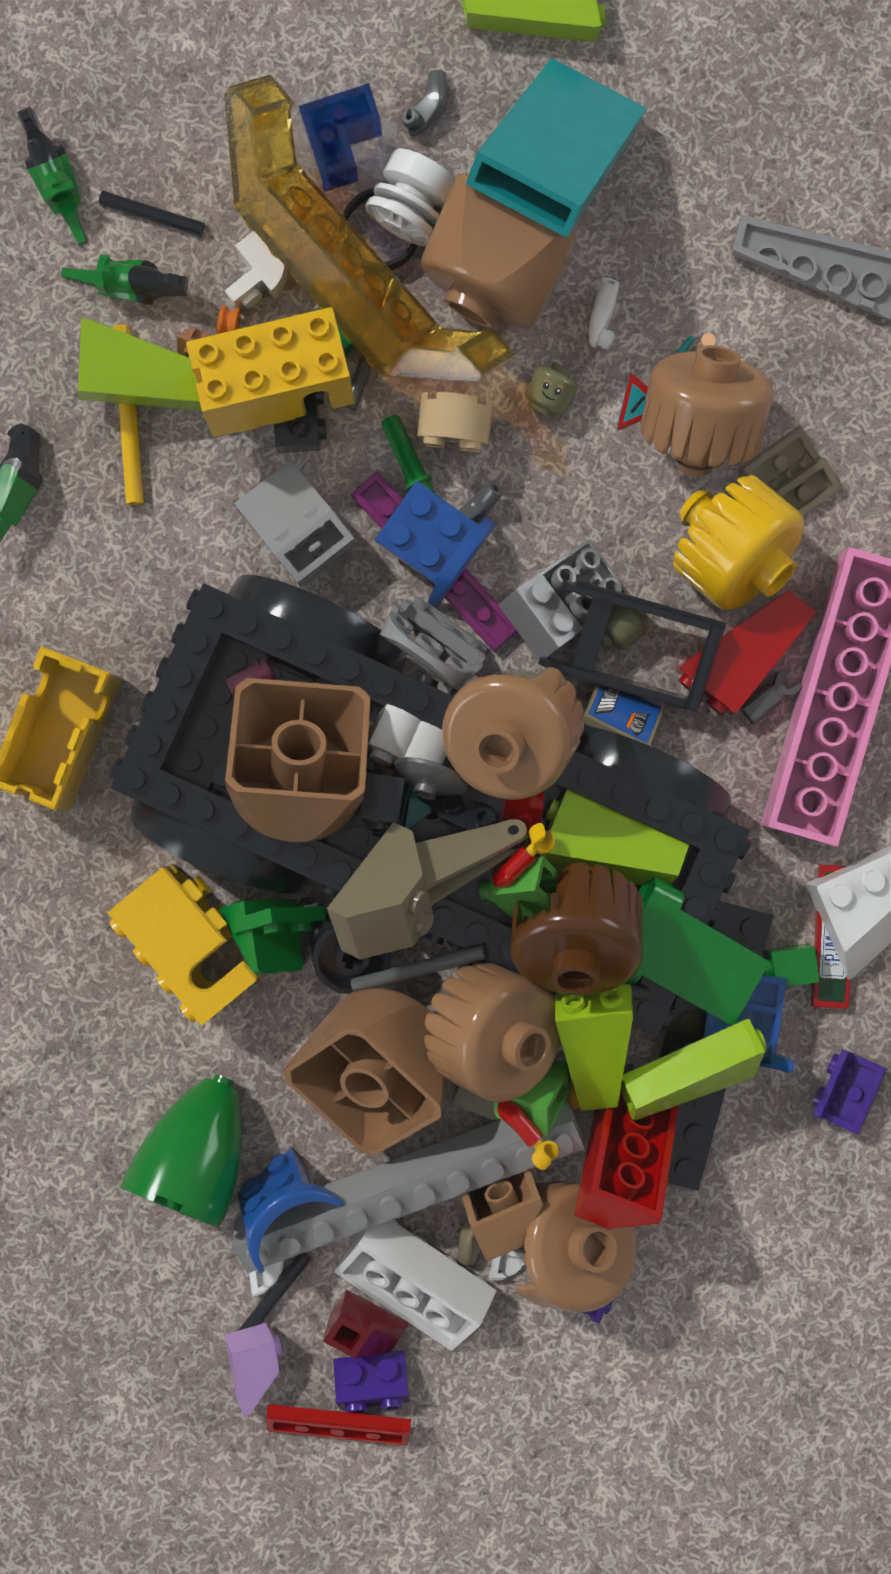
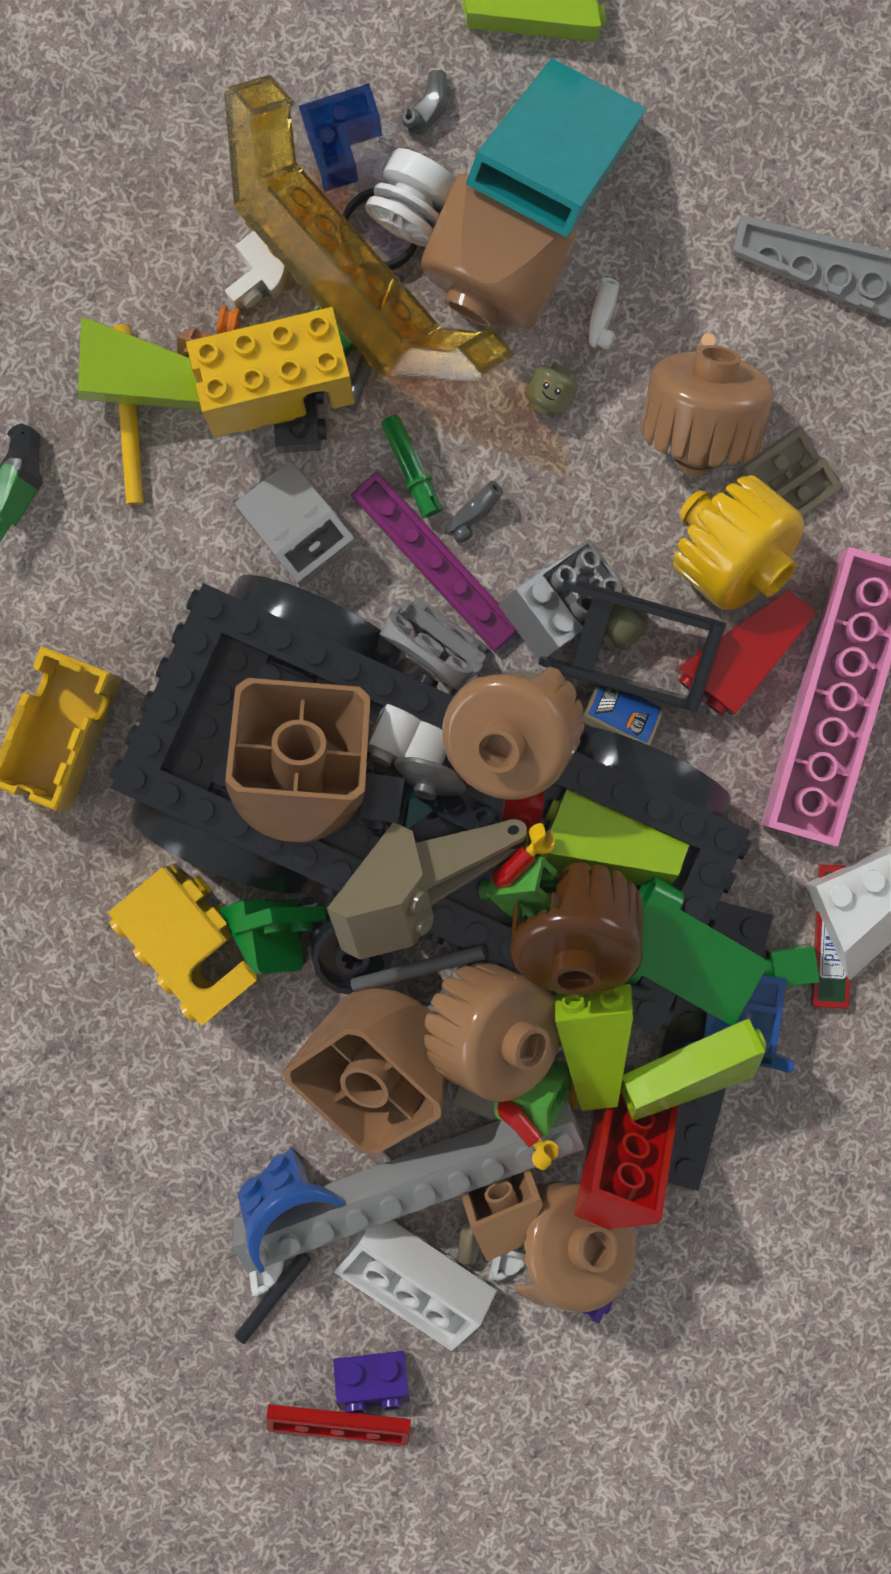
green animal [17,107,86,246] -> none
animal [61,254,189,305] -> none
black bar [99,190,205,237] -> none
green cylinder [120,1074,243,1228] -> none
clear pink pin [225,659,276,697] -> none
lavender slope [225,1323,283,1416] -> none
dark red slope [323,1289,408,1358] -> none
blue piece [374,481,496,608] -> none
tan brick [417,392,493,453] -> none
piece [616,336,695,431] -> none
dark grey bar [740,669,802,725] -> none
dark purple bracket [812,1049,888,1135] -> none

